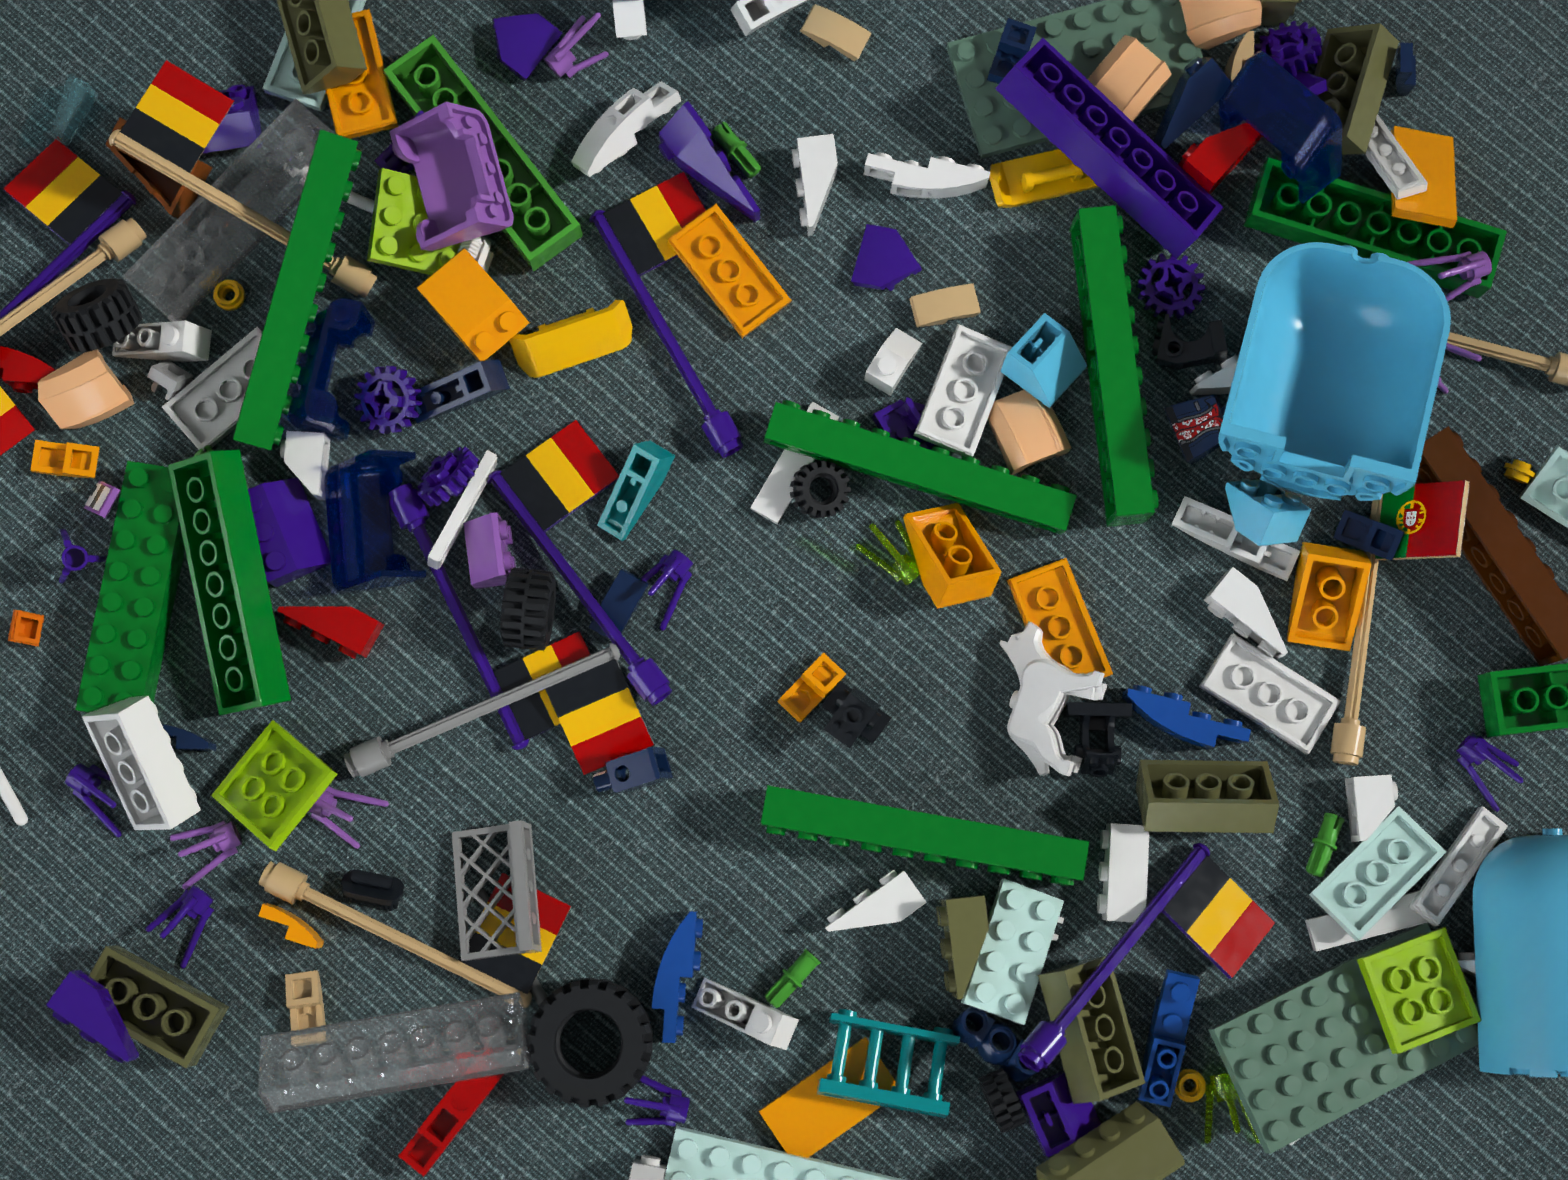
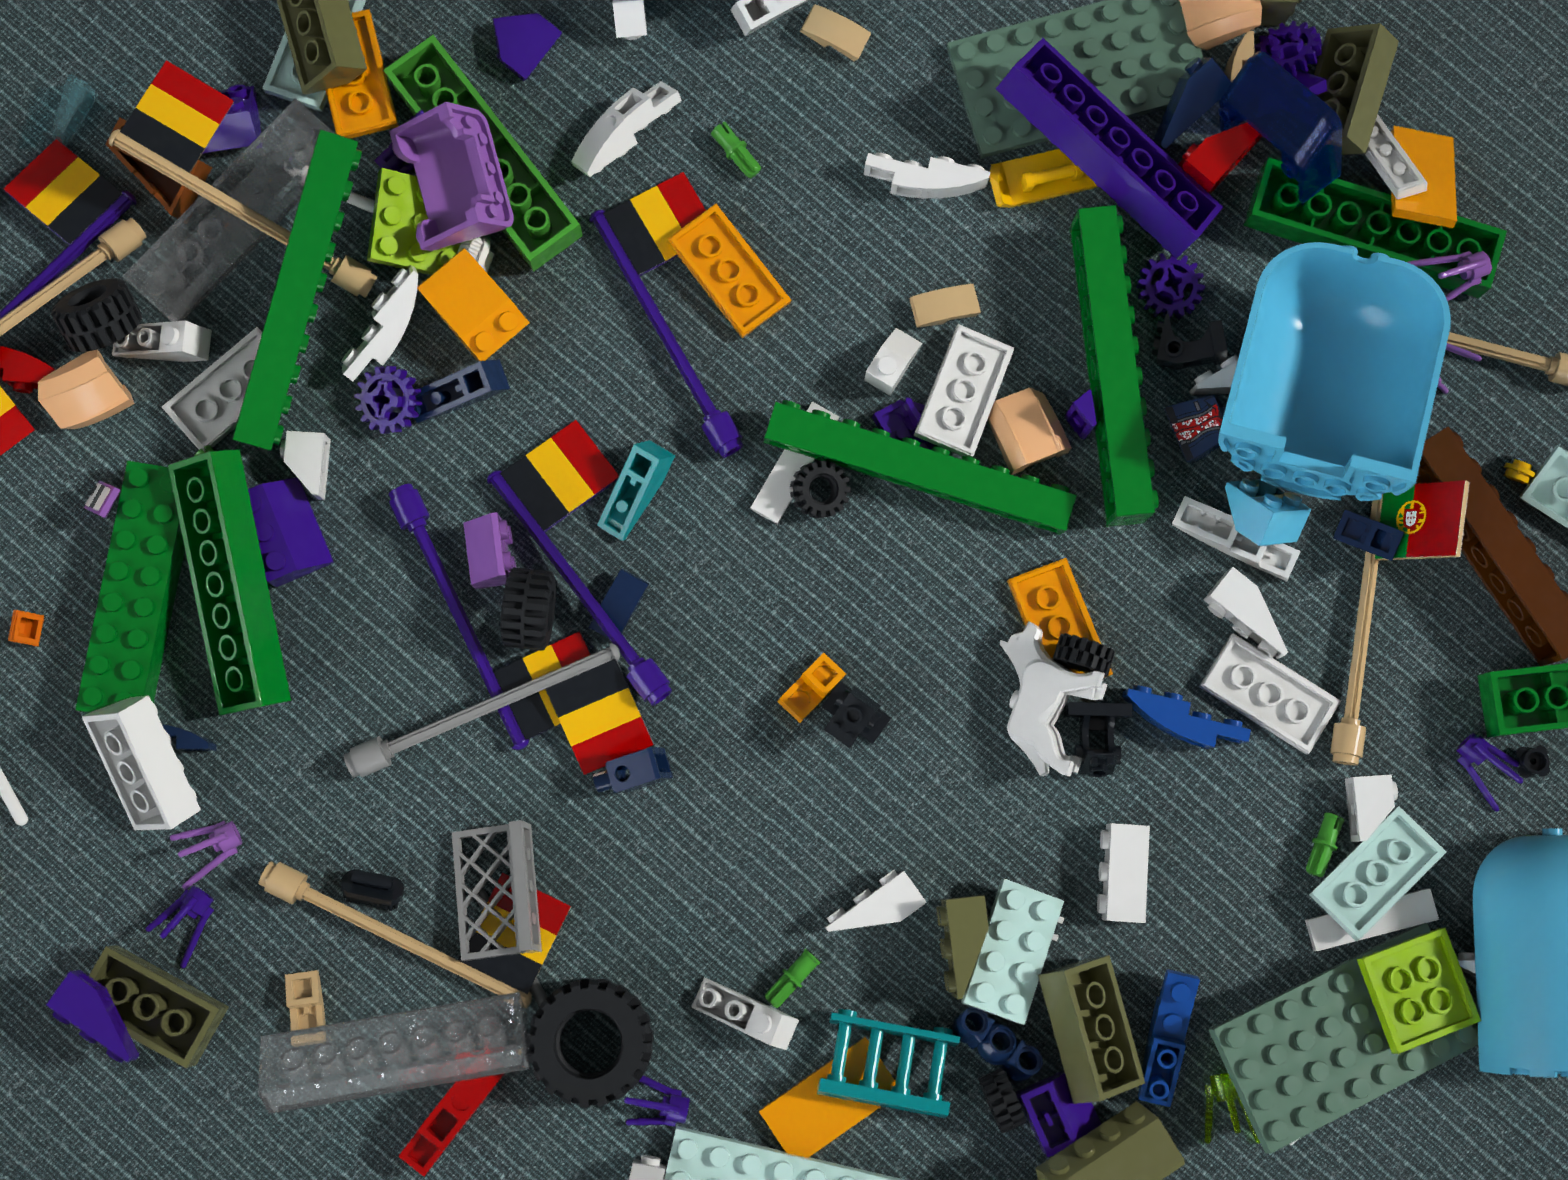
light orange slope [31,440,100,478] -> none
dark purple plant [59,529,107,583] -> none
dark purple plant [65,763,122,838] -> none
light grey tile [147,360,193,401] -> none
lime plate [211,720,338,851] -> none
yellow plate [213,280,245,311] -> none
light orange slope [258,903,324,949] -> none
red slope [277,606,384,659] -> none
clear blue windscreen [287,299,375,440] -> none
medium lavender plant [309,786,389,849] -> none
clear blue windscreen [324,450,426,591] -> none
dark purple gear [417,446,479,506] -> none
white tile [427,450,498,570] -> none
yellow piece [509,300,633,378] -> none
medium lavender plant [544,12,608,78] -> none
dark purple plant [640,549,693,631] -> none
blue slope [651,911,703,1043] -> none
dark purple wedge [658,101,760,222] -> none
green brick [761,785,1089,886] -> none
white slope [791,134,838,236] -> none
dark purple slope [851,224,923,292] -> none
clear neon green plant [855,520,920,586] -> none
light orange slope [903,503,1002,609] -> none
dark blue slope [987,18,1037,84] -> none
medium azure slope [1000,313,1087,408] -> none
flag [1018,843,1275,1072] -> none
light nougat slope [1088,35,1172,122] -> none
olive brick [1136,760,1279,833] -> none
yellow plate [1175,1069,1206,1102] -> none
light orange slope [1287,542,1372,651] -> none
dark blue slope [1395,43,1416,96] -> none
white tile [1409,806,1508,927] -> none
none -> white slope [341,265,418,381]
none -> black tyre [1052,634,1116,677]
none -> dark purple slope [1064,389,1097,440]
none -> black plate [1516,745,1550,778]

